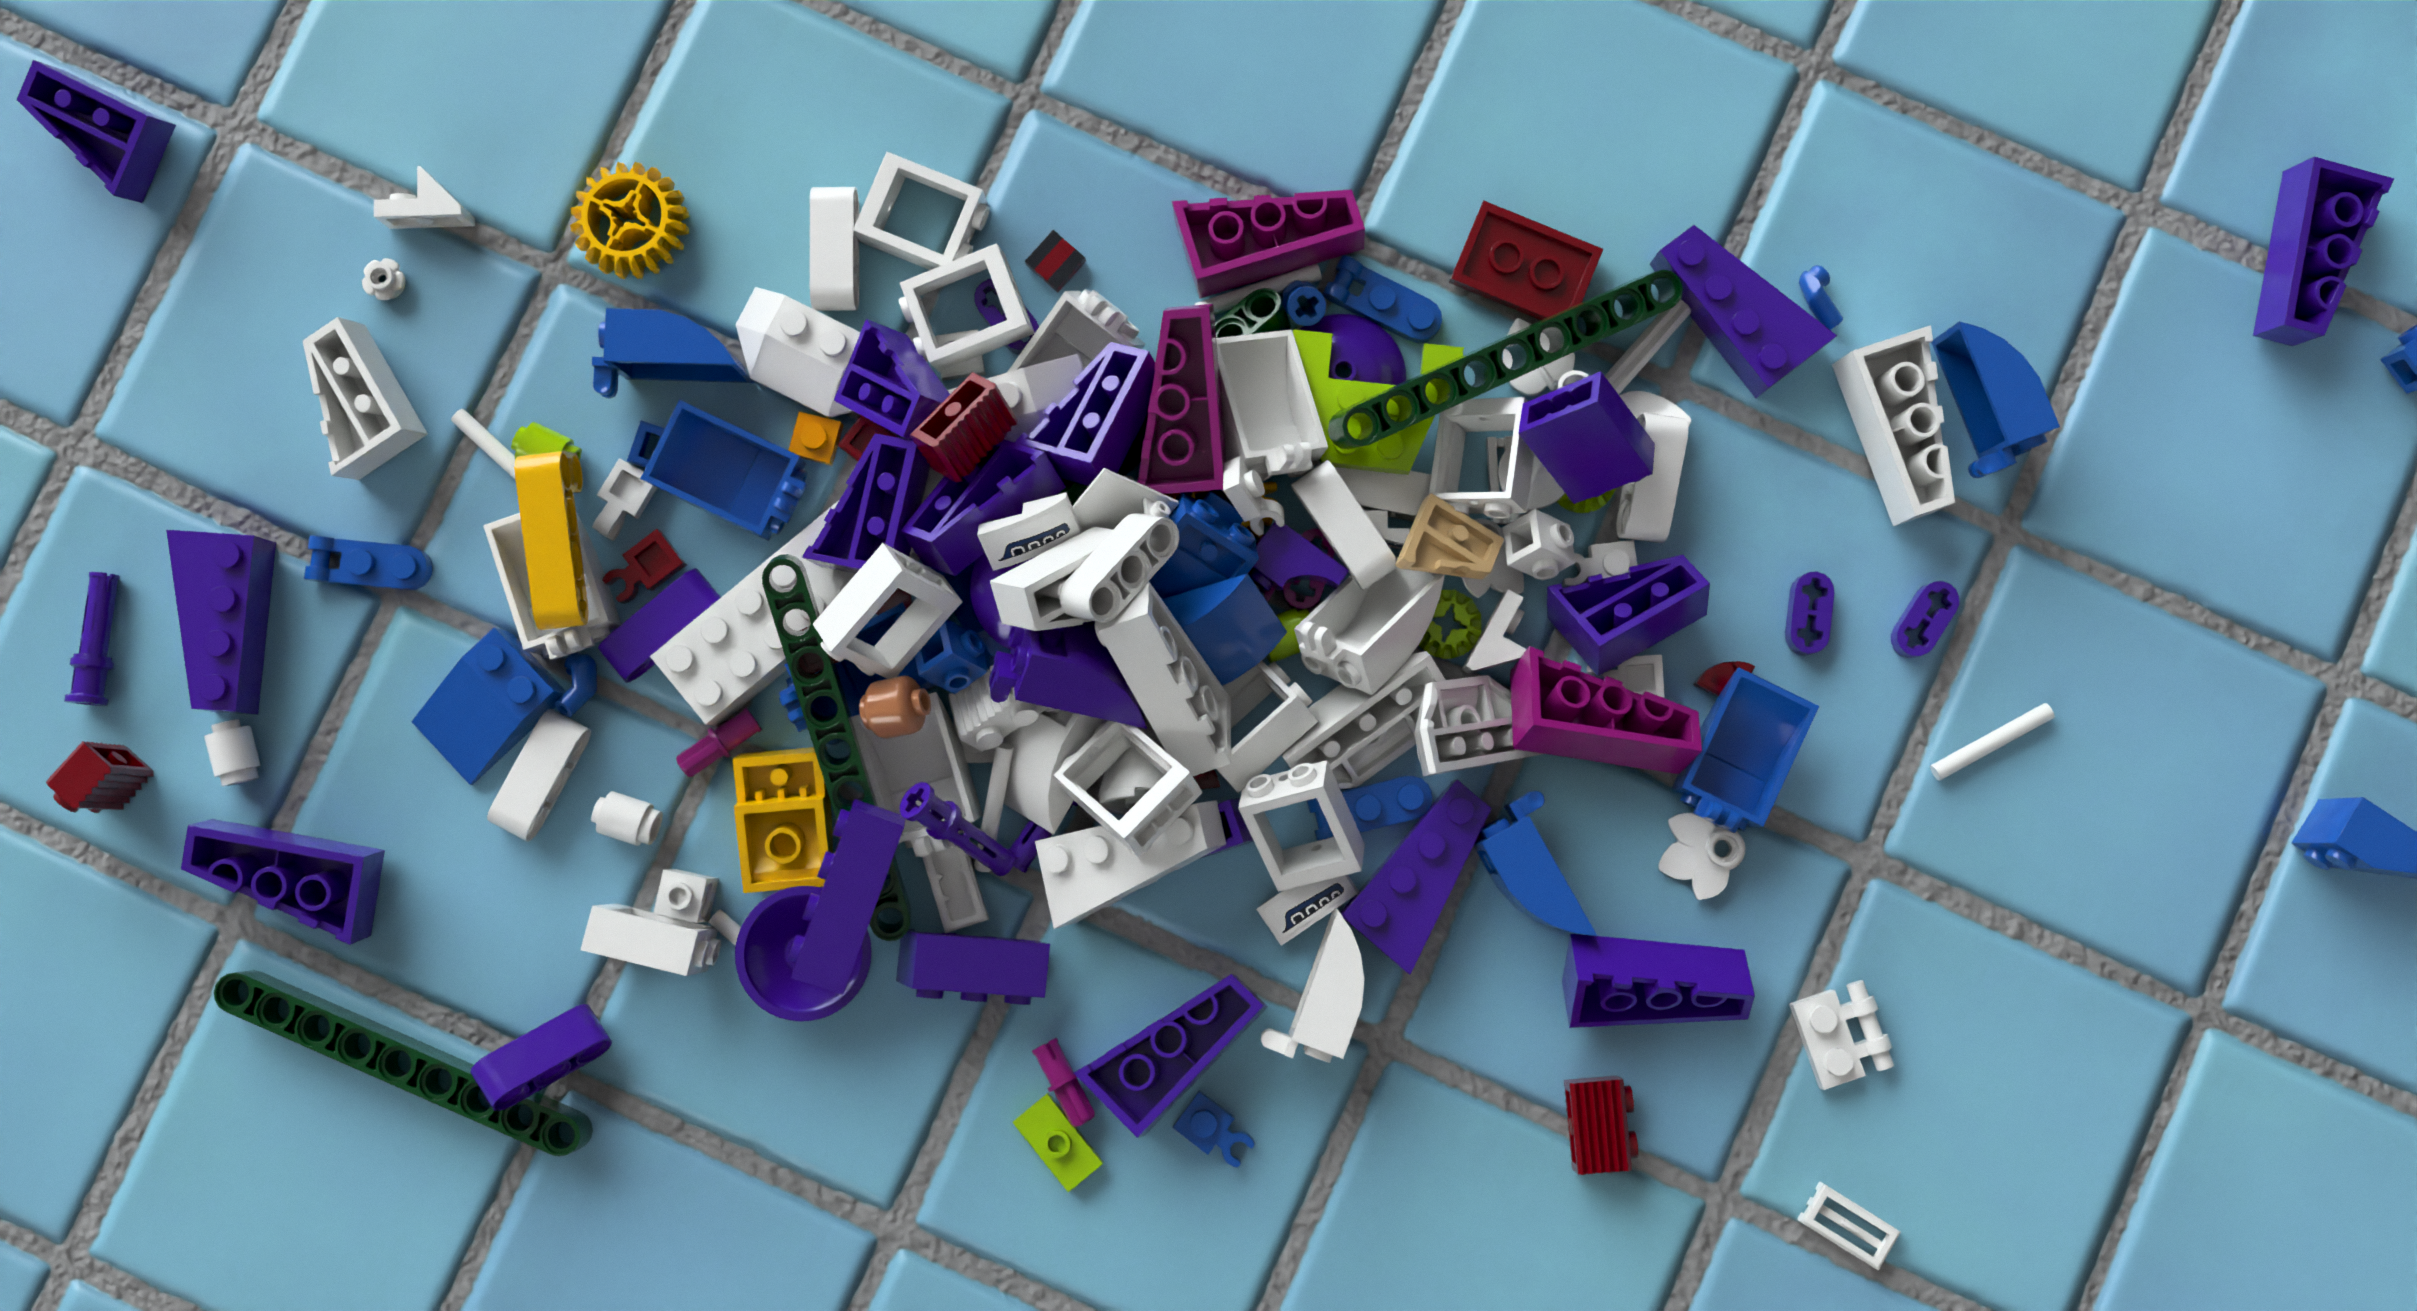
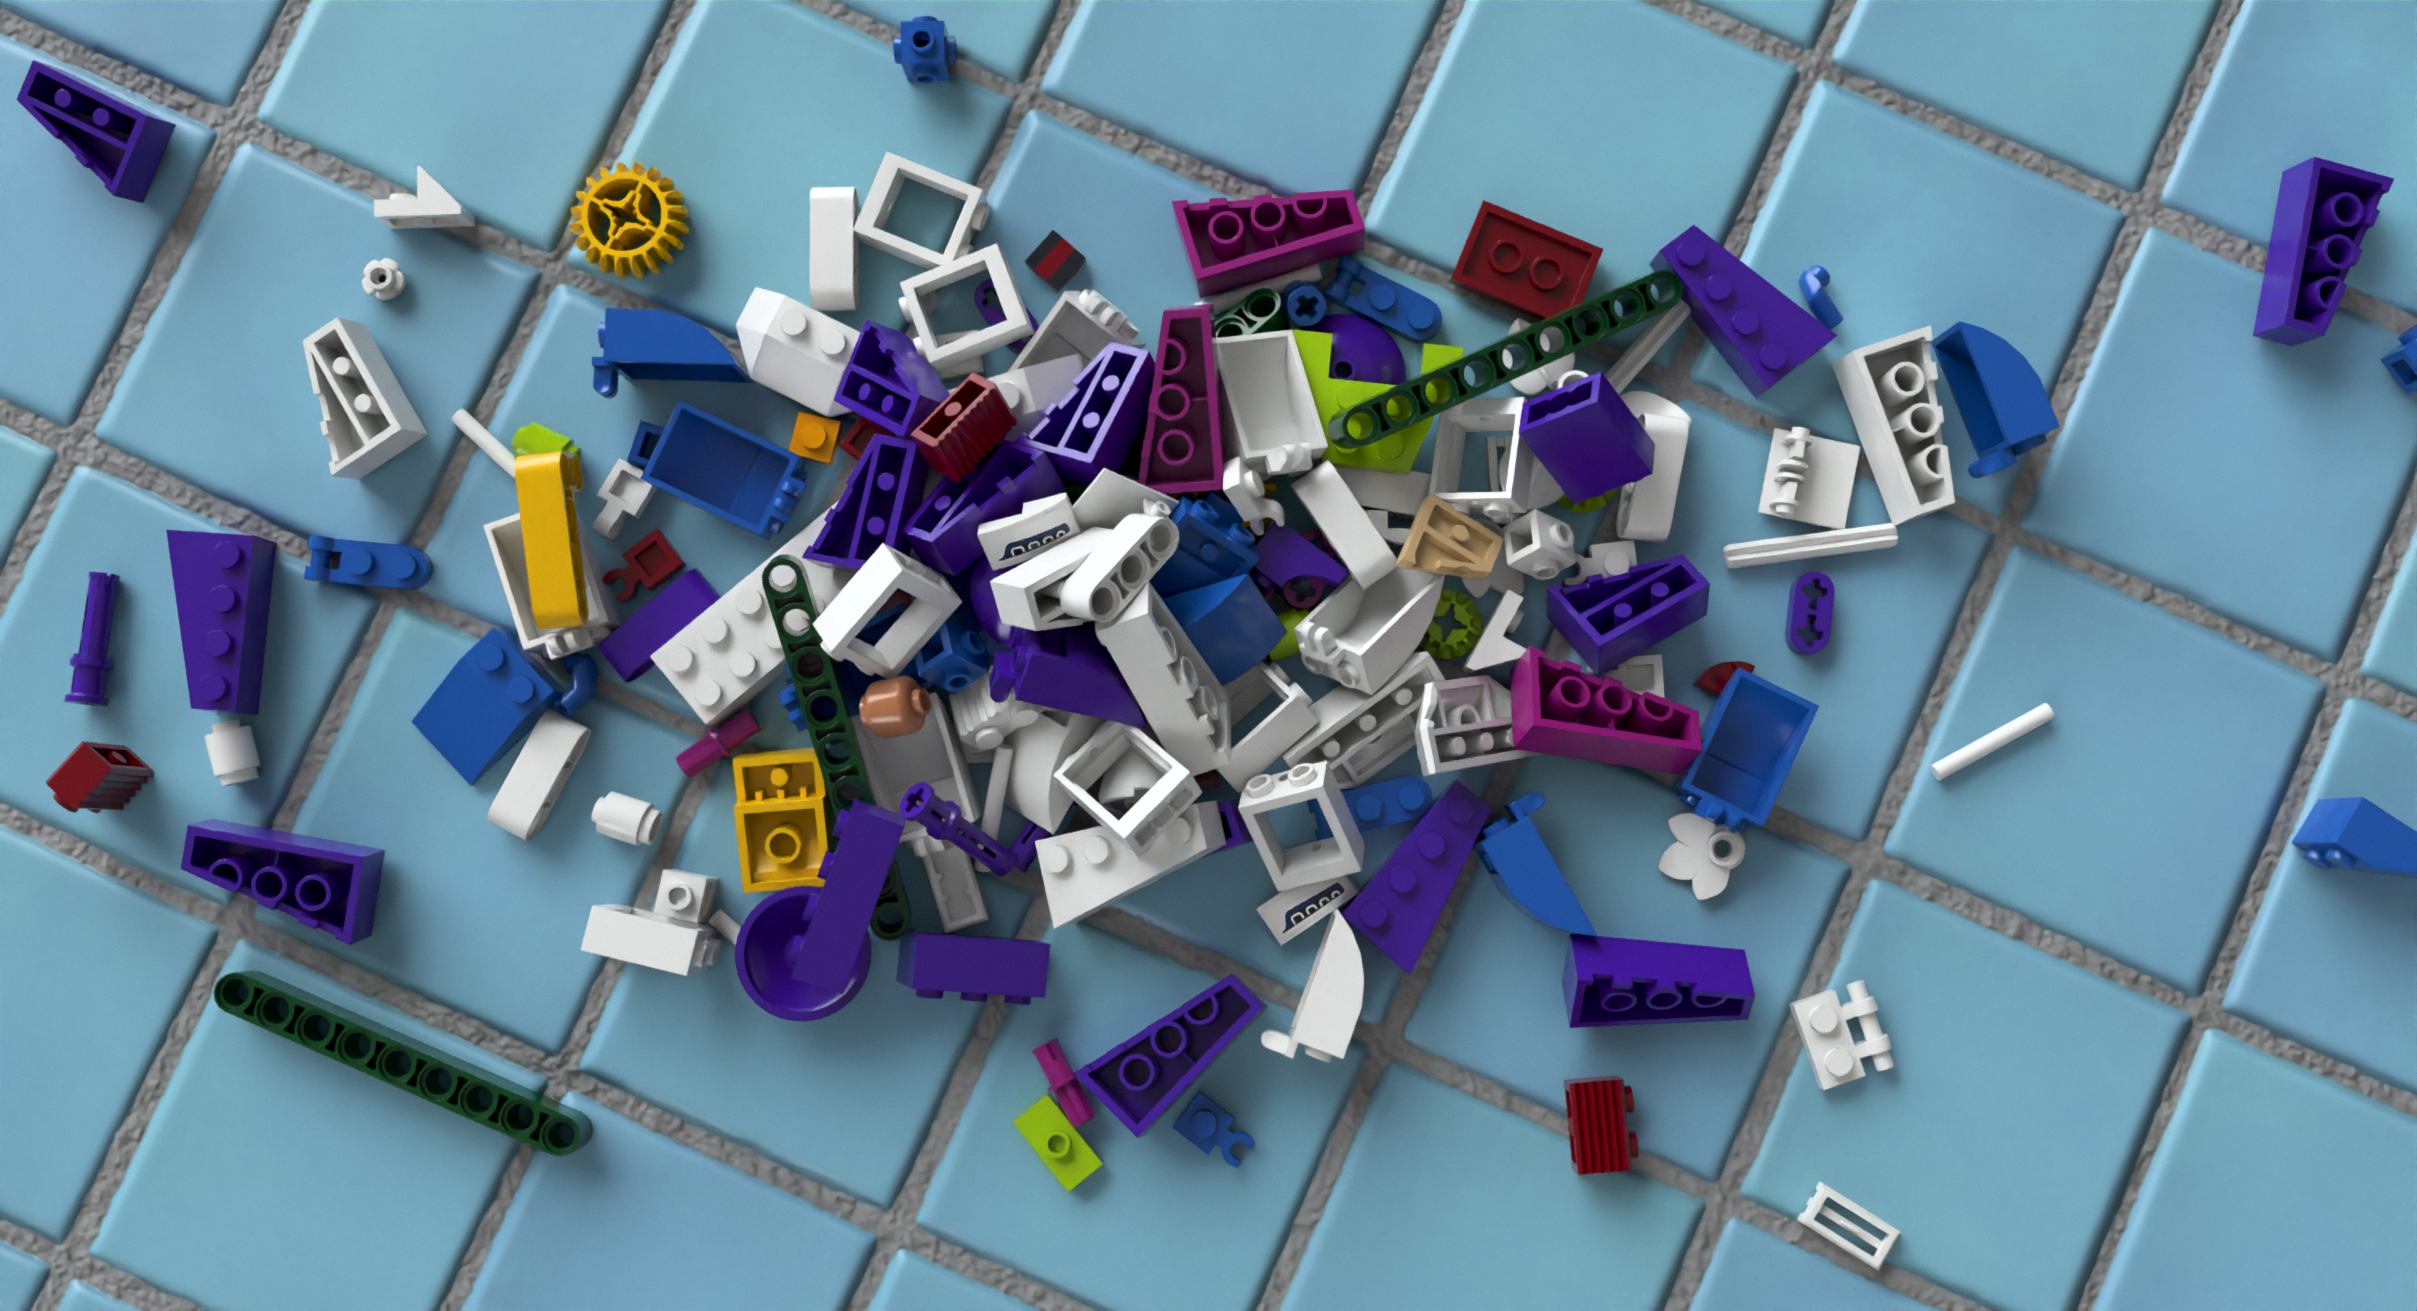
dark purple beam [470,1004,612,1111] -> none
dark purple beam [1891,581,1960,658] -> none
none -> blue brick [893,16,957,84]
none -> white axle [1723,523,1898,569]
none -> white hinge [1758,427,1860,530]

